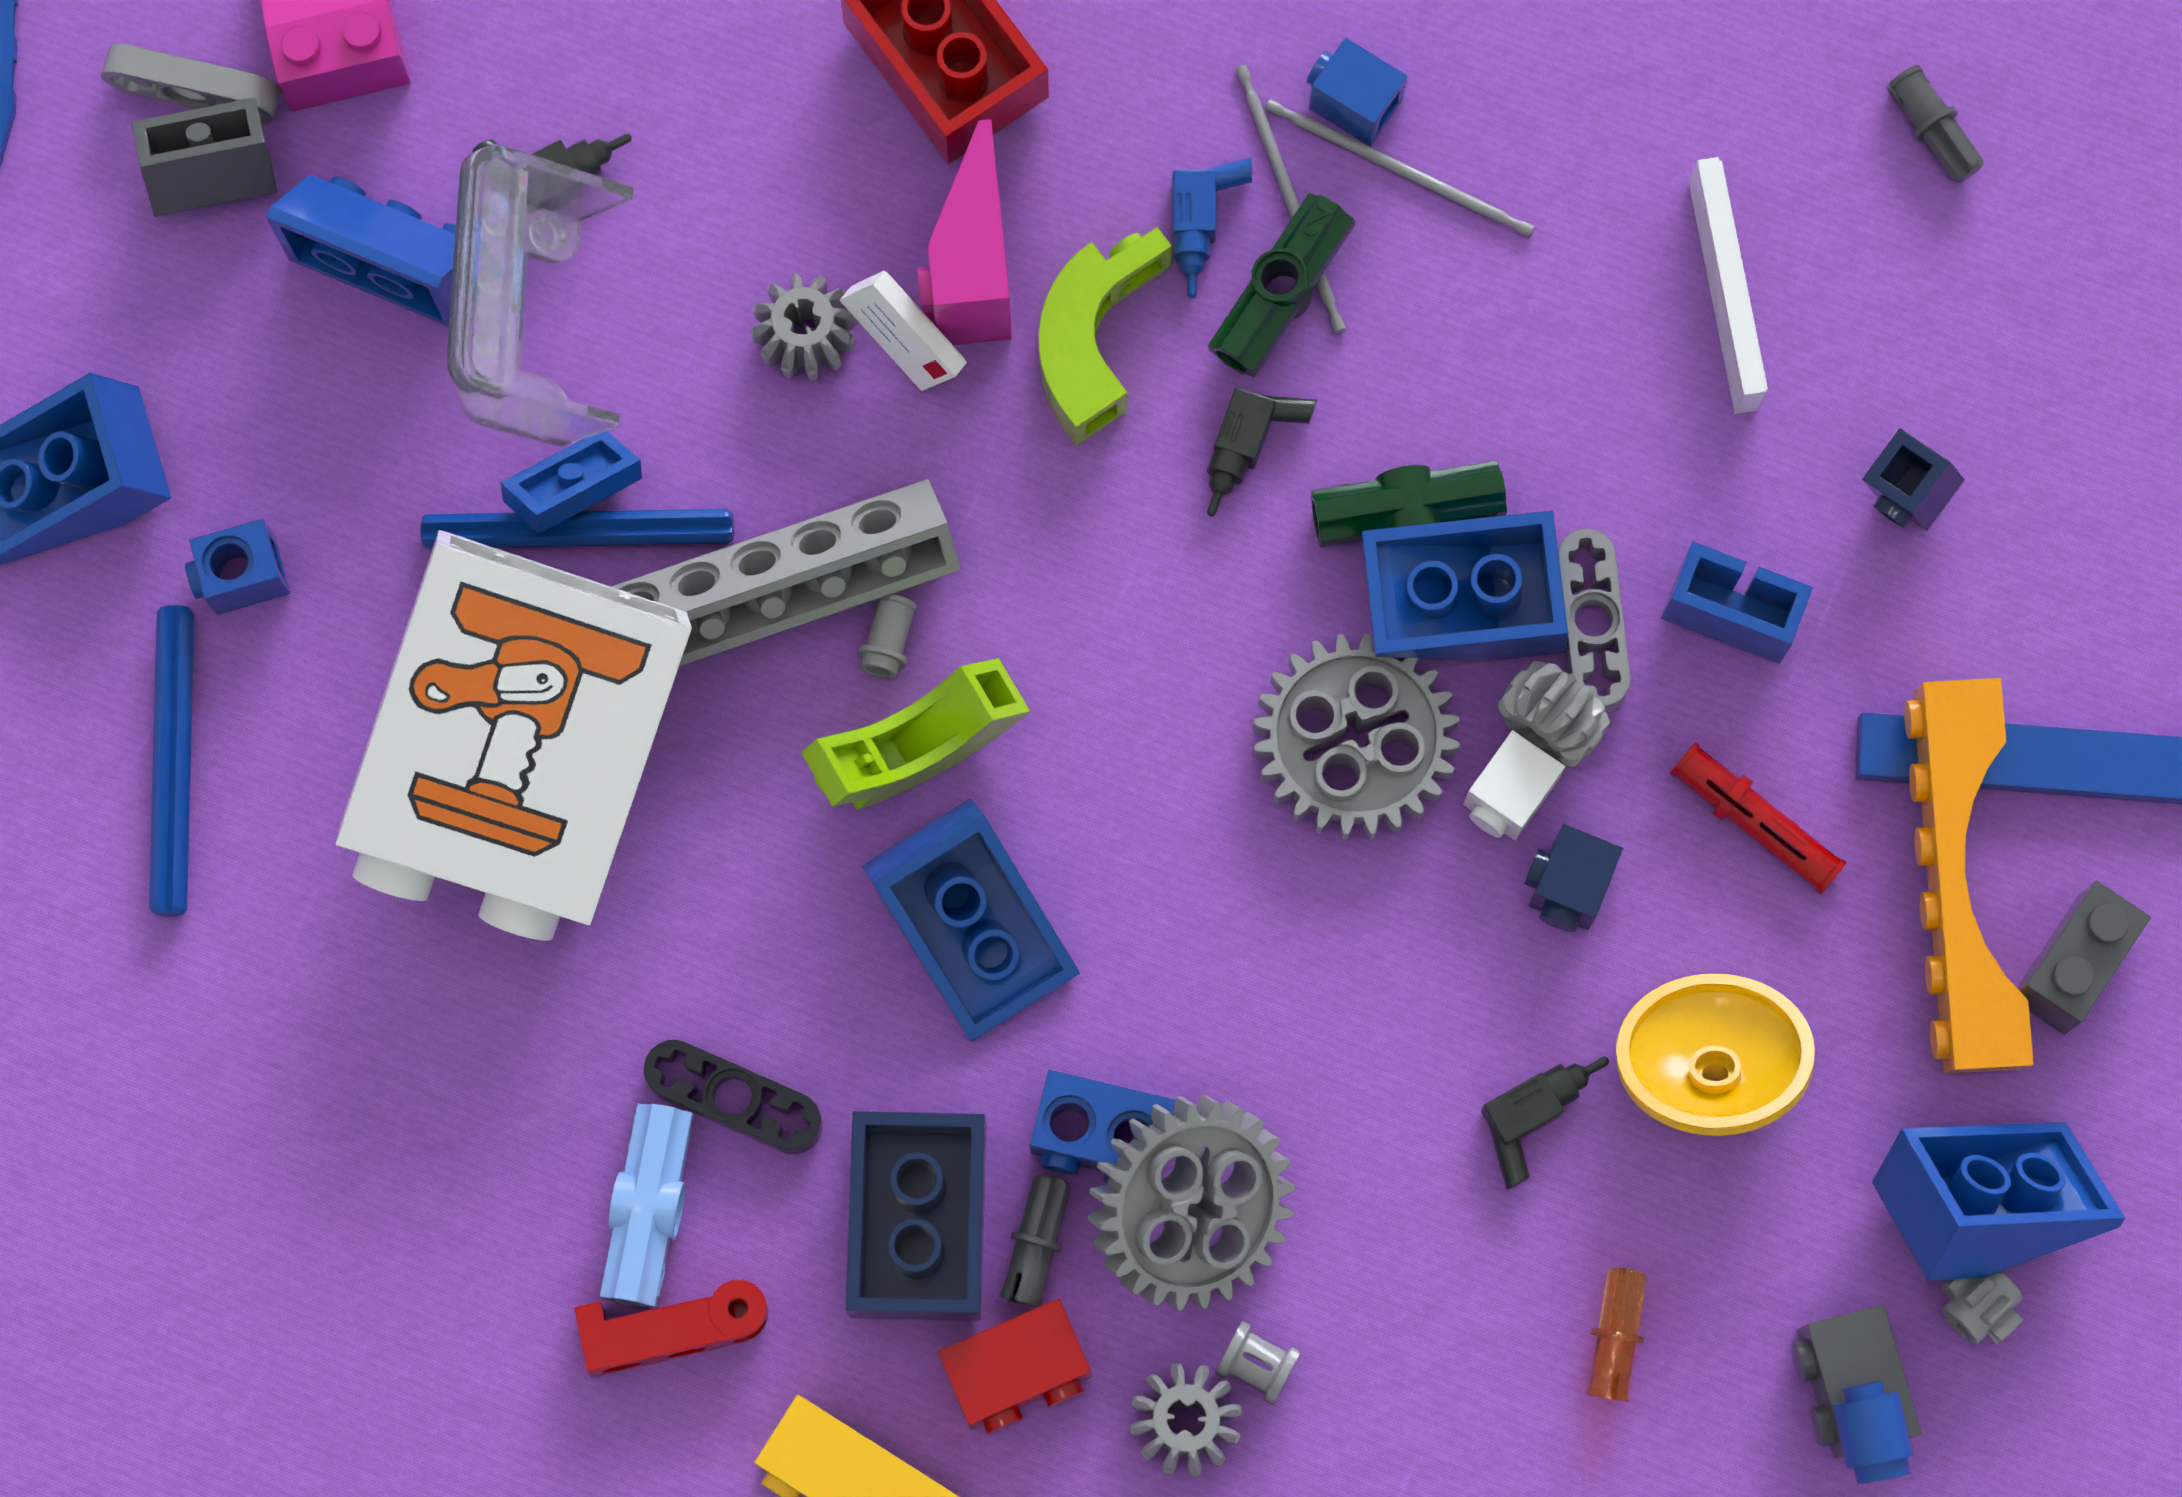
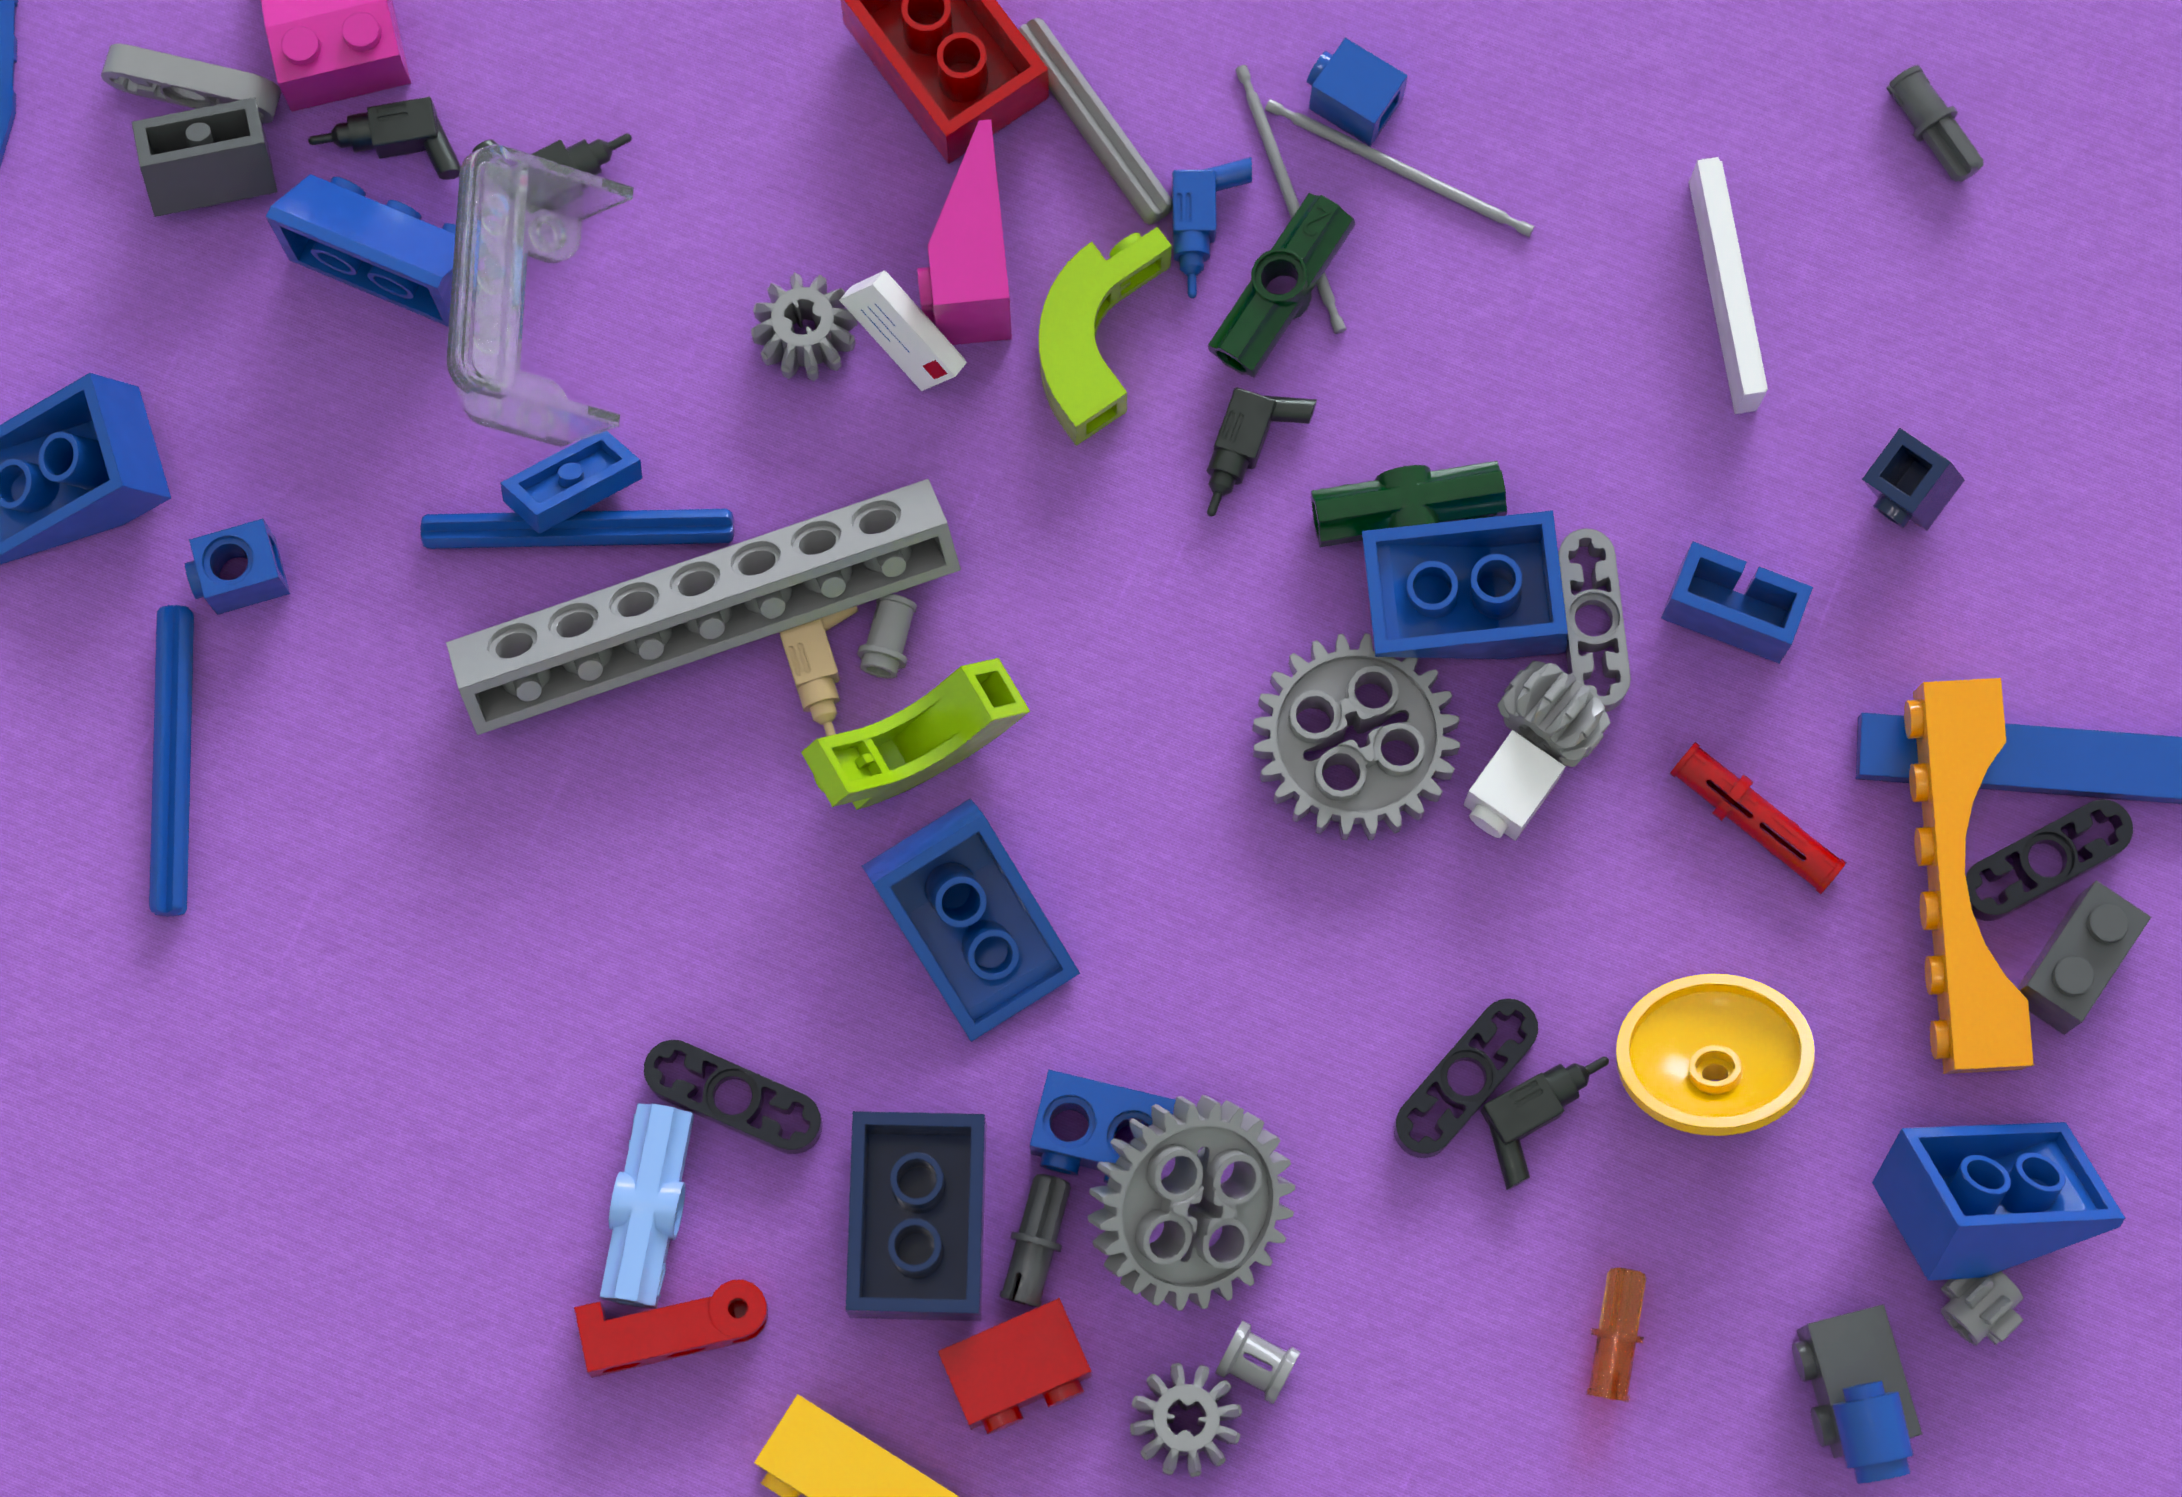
white brick [336,530,692,941] -> none
dark blue brick [1524,824,1623,932] -> none
none -> pearl dark grey piece [308,97,464,180]
none -> tan piece [779,606,858,736]
none -> light grey axle [1018,18,1173,224]
none -> black beam [1394,999,1538,1158]
none -> black beam [1965,799,2133,921]

